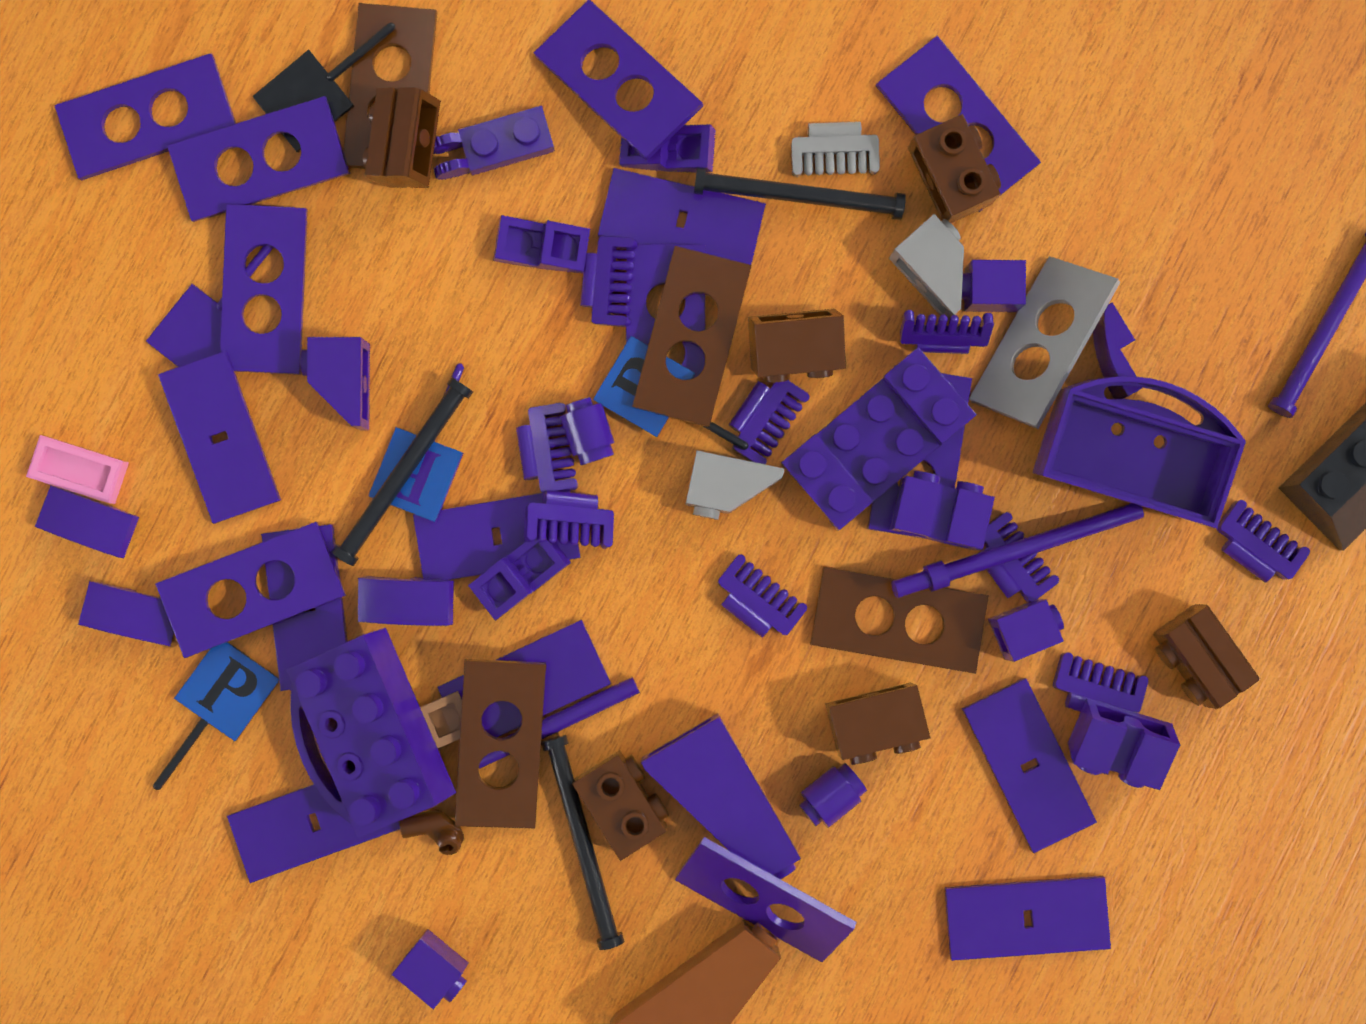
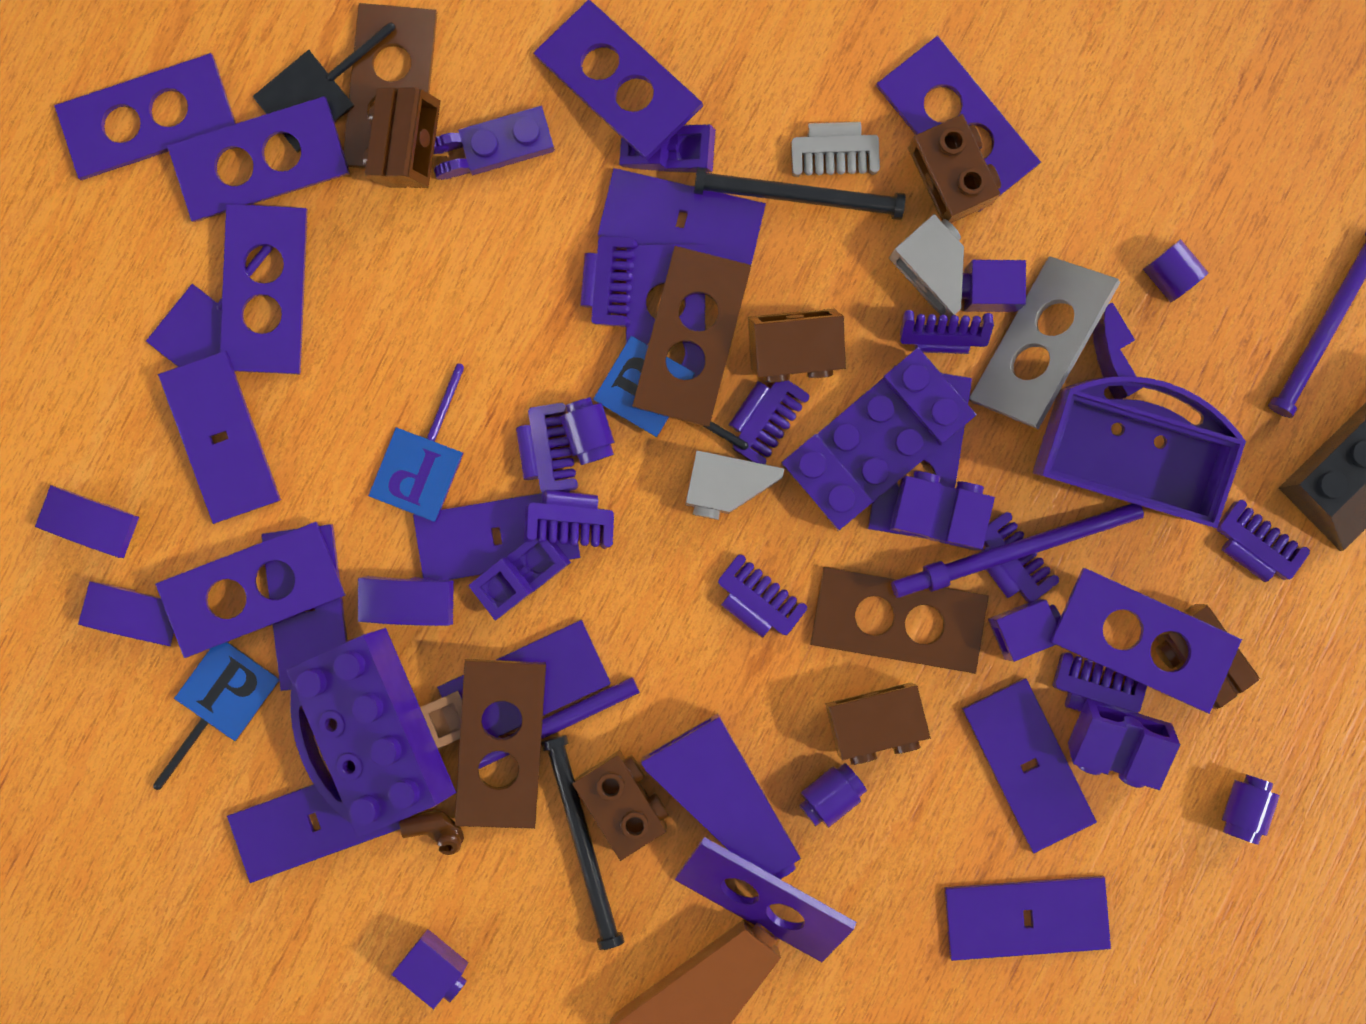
bright pink tile [26,435,129,504] -> none
dark purple slope [300,337,370,431] -> none
black bar [331,377,473,566] -> none
dark purple slope [493,215,590,273] -> none
none -> dark purple piece [1050,568,1242,714]
none -> dark purple brick [1143,239,1209,303]
none -> dark purple brick [1222,774,1280,845]

